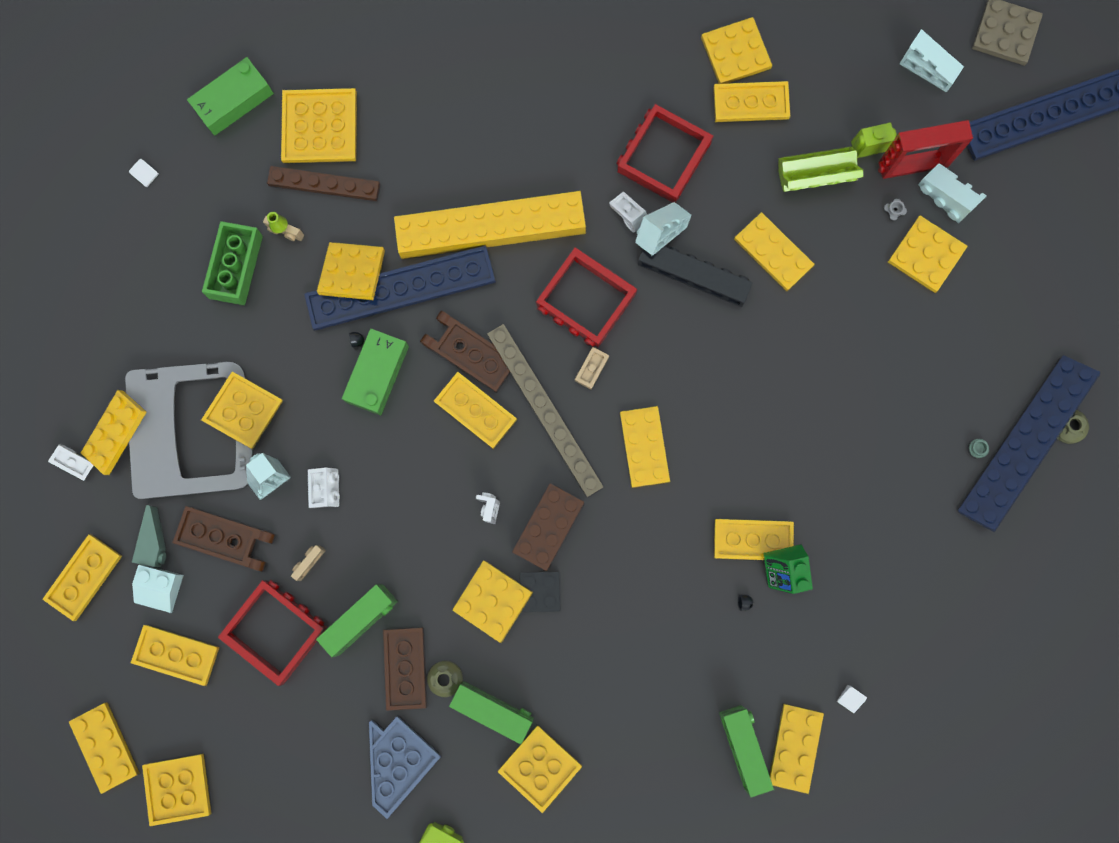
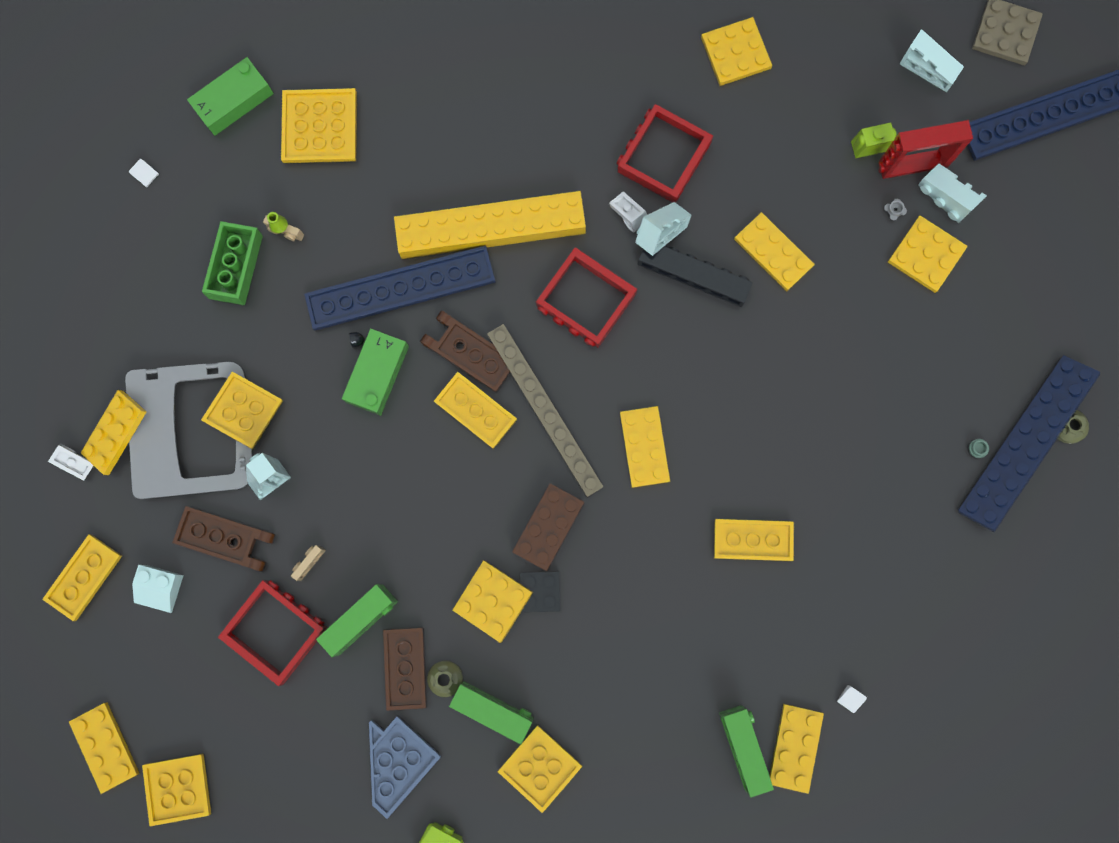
yellow plate [131,625,219,686] -> none
sand green slope [132,505,166,567] -> none
reddish brown plate [267,166,380,201] -> none
white bracket [308,467,340,508] -> none
yellow plate [317,242,385,300] -> none
white bracket [476,492,500,524] -> none
tan plate [575,347,609,390] -> none
yellow plate [713,81,790,122] -> none
black hinge [738,595,753,611] -> none
green slope [763,544,813,594] -> none
lime brick [778,147,863,192] -> none

